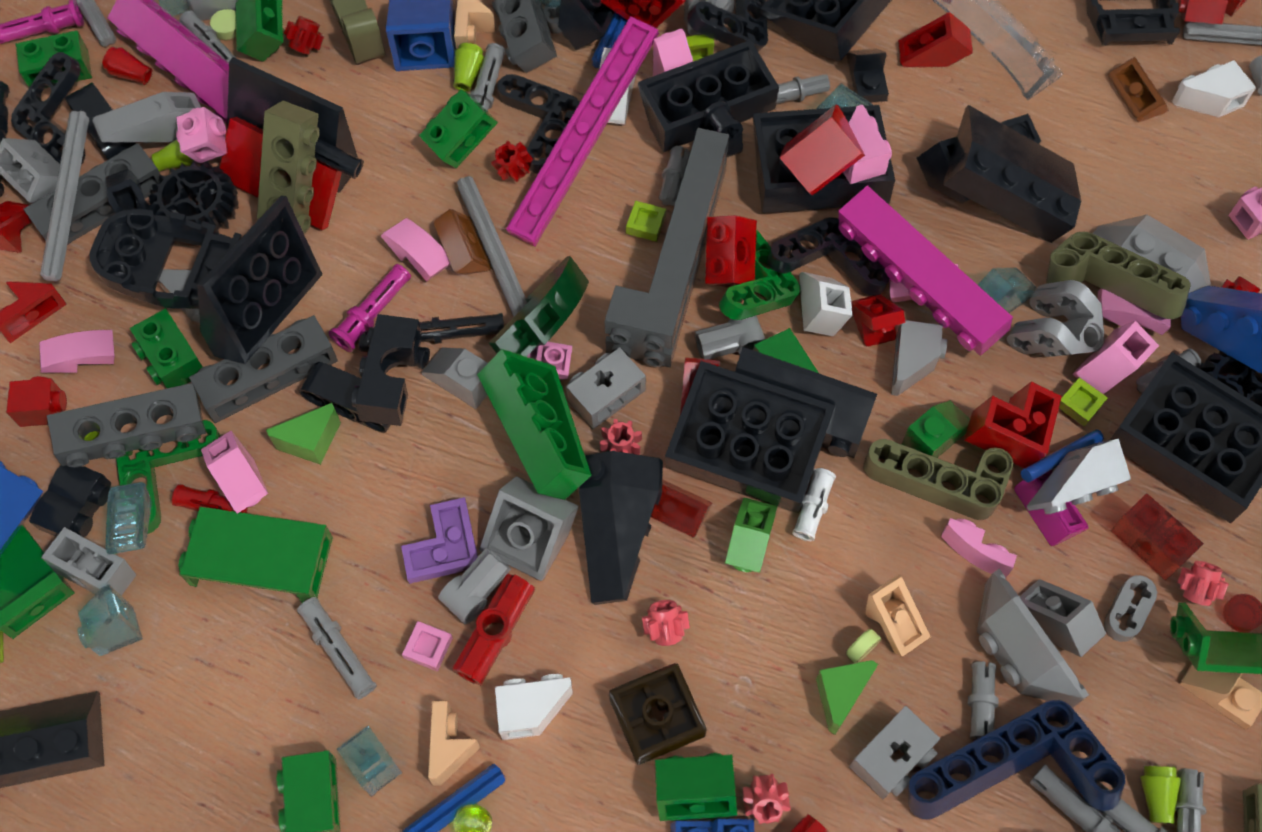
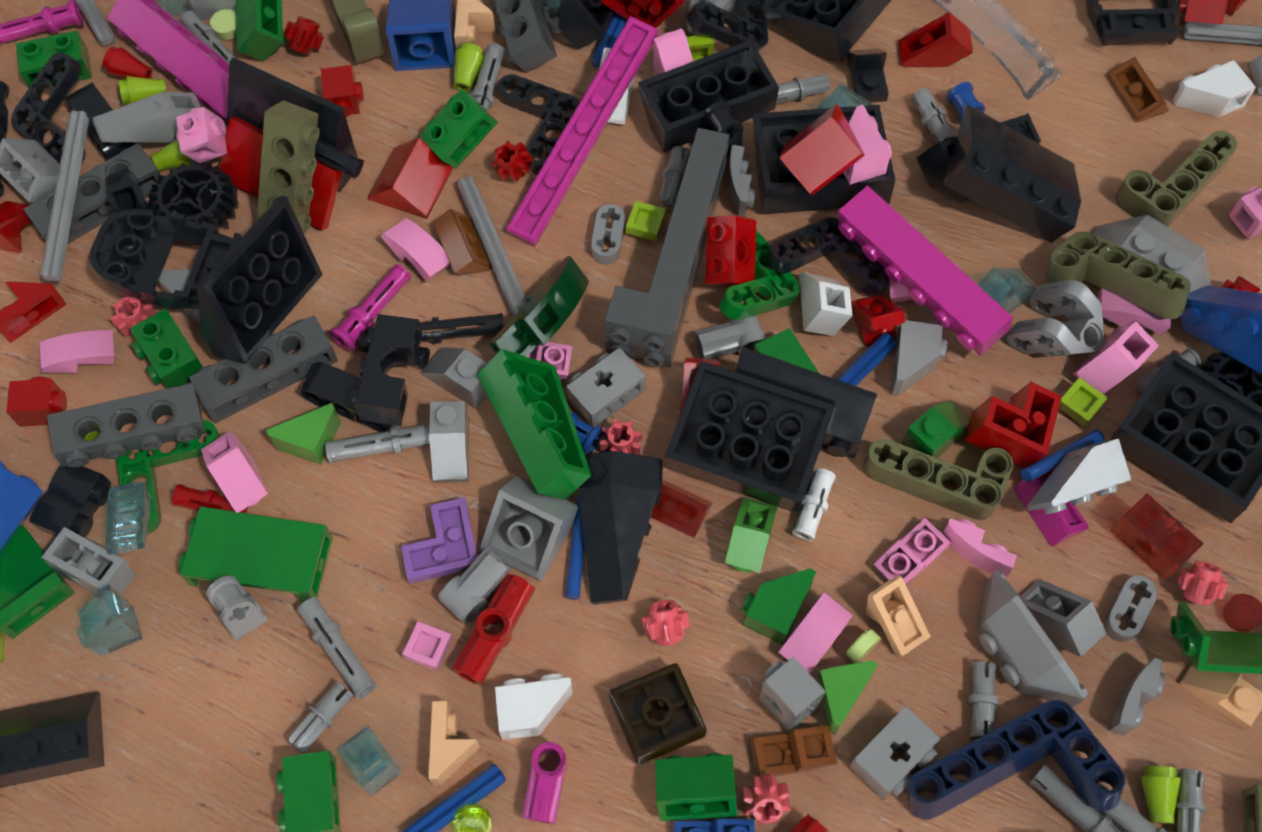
none -> coral gear [110,295,156,337]
none -> lime cone [119,76,167,105]
none -> light grey piece [206,576,268,641]
none -> light grey axle [288,681,354,753]
none -> red brick [321,65,364,117]
none -> light grey pin [325,423,430,463]
none -> red slope [368,138,453,219]
none -> light grey slope [429,401,470,483]
none -> dark pink piece [522,742,567,824]
none -> blue bar [565,494,585,600]
none -> blue bush [571,412,602,455]
none -> light grey beam [591,204,625,265]
none -> light grey slope [728,145,756,217]
none -> green slope [741,568,817,645]
none -> dark orange slope [749,725,837,777]
none -> light grey brick [759,656,825,733]
none -> bright pink slope [778,592,853,674]
none -> blue axle [836,333,897,386]
none -> bright pink slope [873,518,951,585]
none -> light grey pin [911,88,956,144]
none -> blue bush [946,82,986,122]
none -> light grey slope [1109,658,1165,736]
none -> olive beam [1115,131,1237,227]

